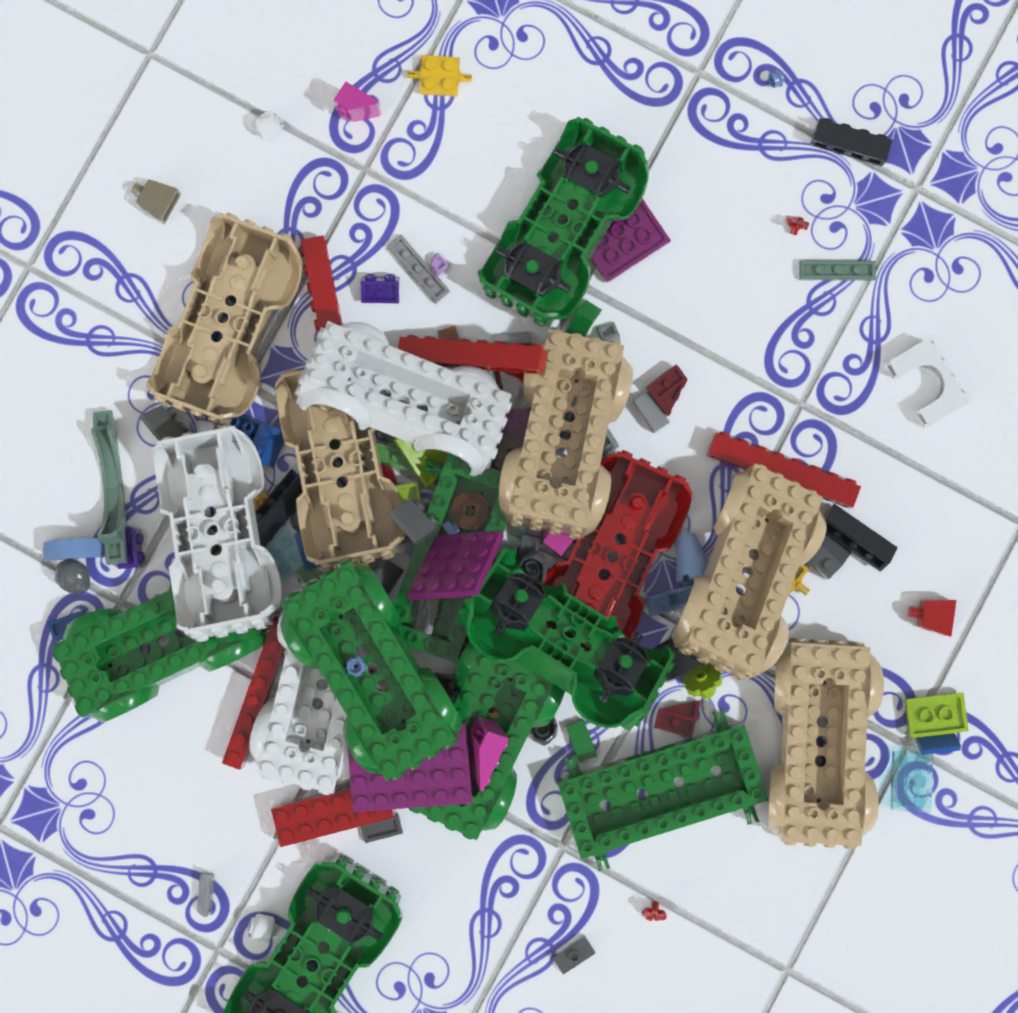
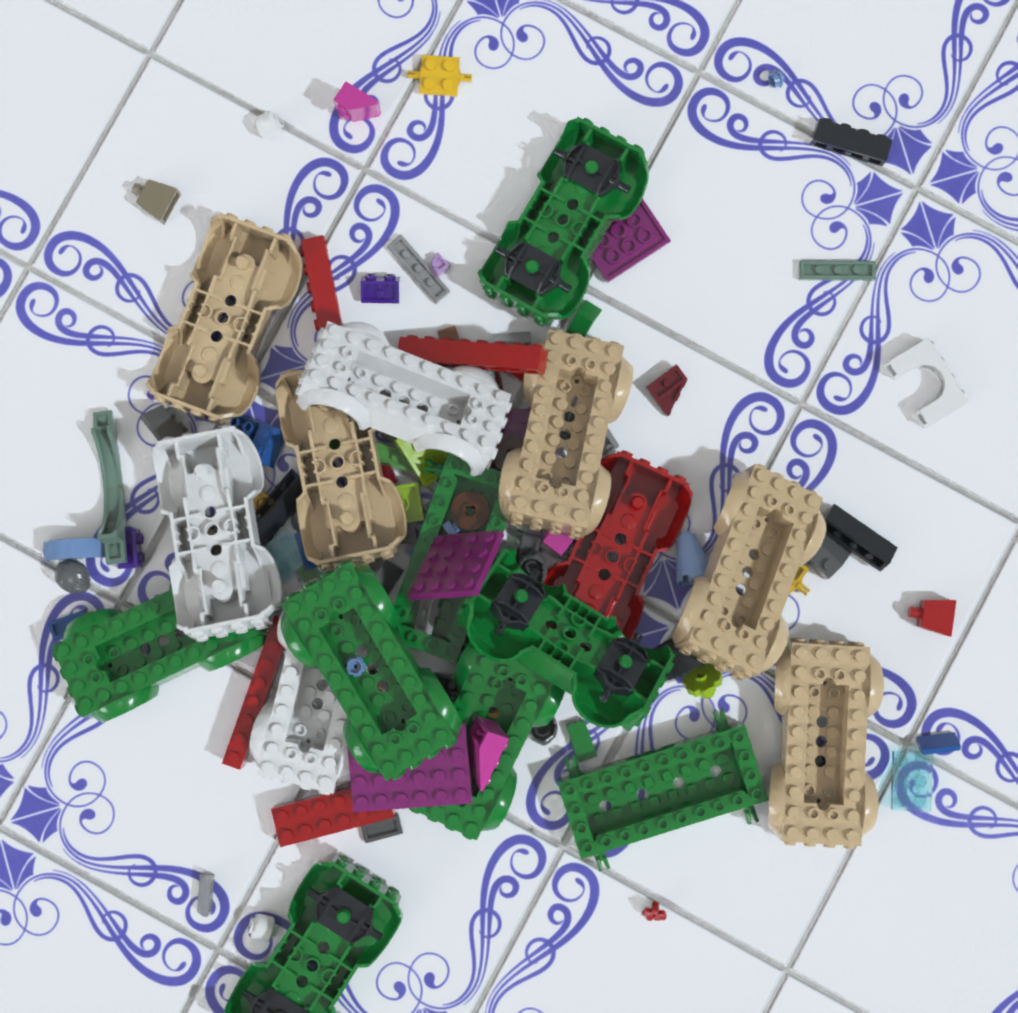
dark grey slope [389,499,440,544] -> none
dark grey plate [552,936,596,975] -> none
light grey slope [596,322,621,344] -> none
light grey slope [632,392,670,433] -> none
medium blue arch [645,584,693,616] -> none
dark red wing [654,701,701,738] -> none
red brick [706,431,861,509] -> none
red plant [785,216,810,235] -> none
lime plate [904,692,969,738] -> none

